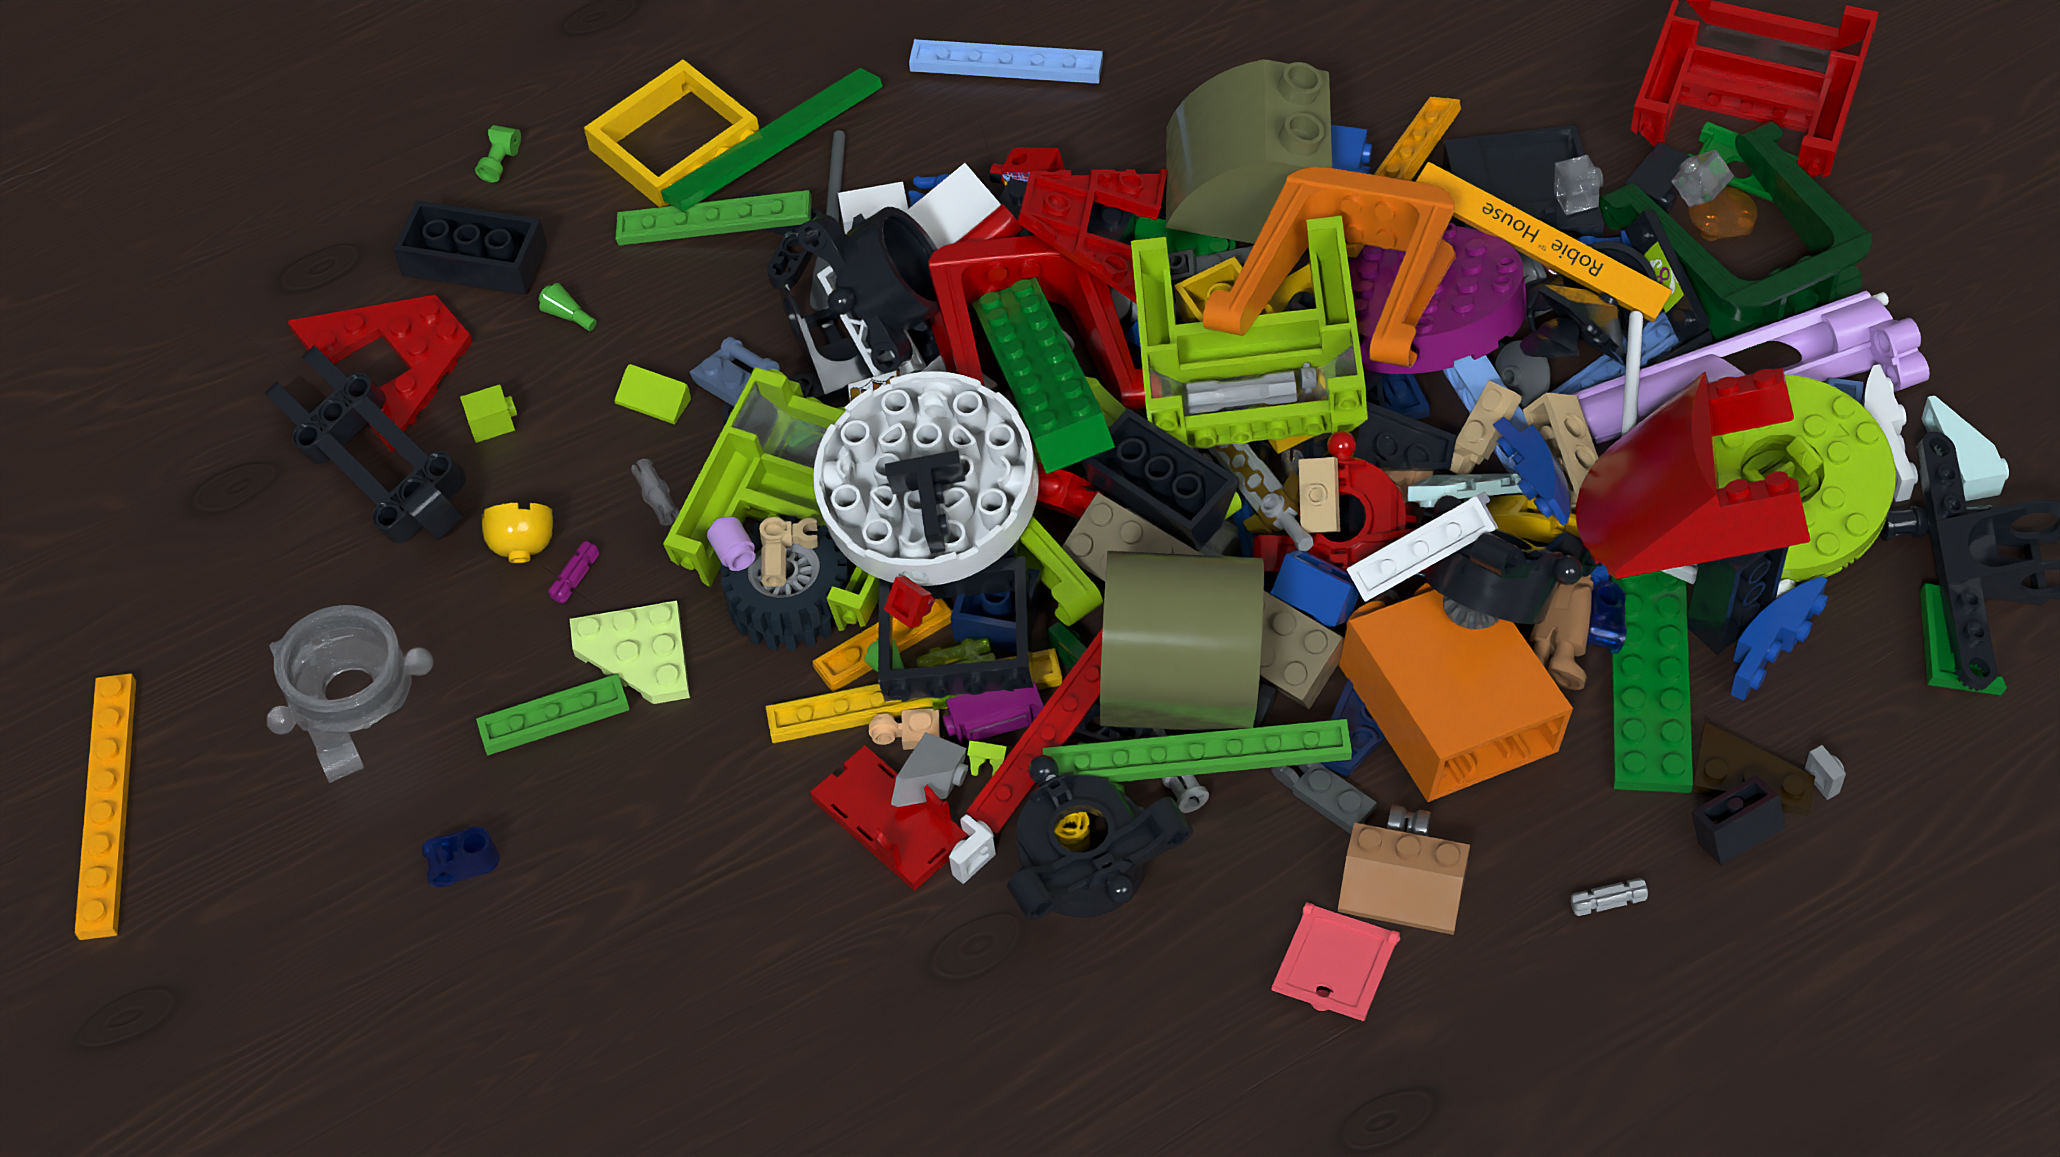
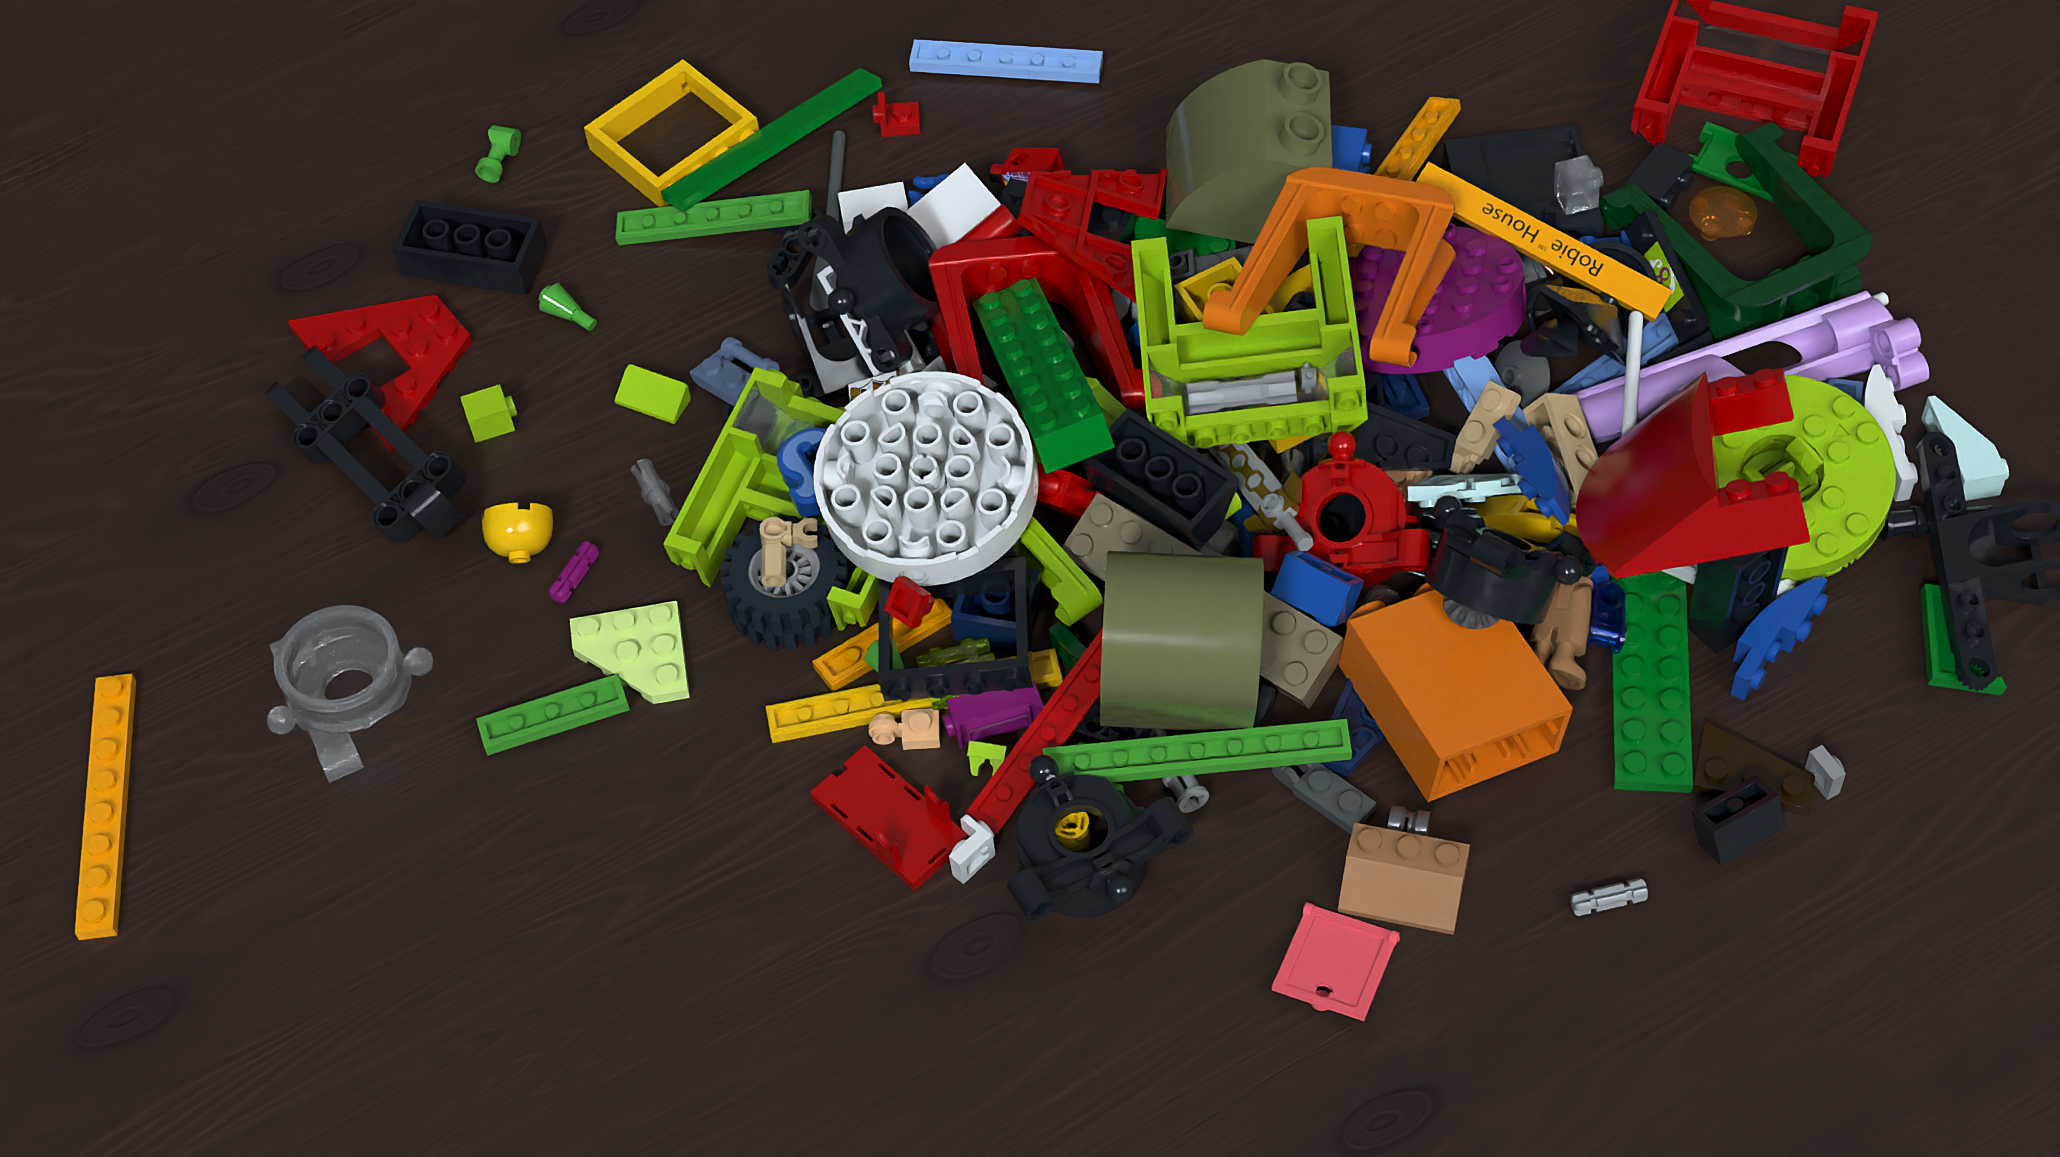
clear blue piece [421,827,500,887] -> none
lavender brick [707,517,755,571] -> none
black bracket [885,450,966,554] -> none
light grey slope [891,732,968,807] -> none
tan plate [1298,457,1340,533] -> none
white fence [1347,491,1498,602] -> none
clear brick [1672,150,1734,207] -> none
none -> blue animal [776,427,827,518]
none -> red bracket [872,92,920,137]

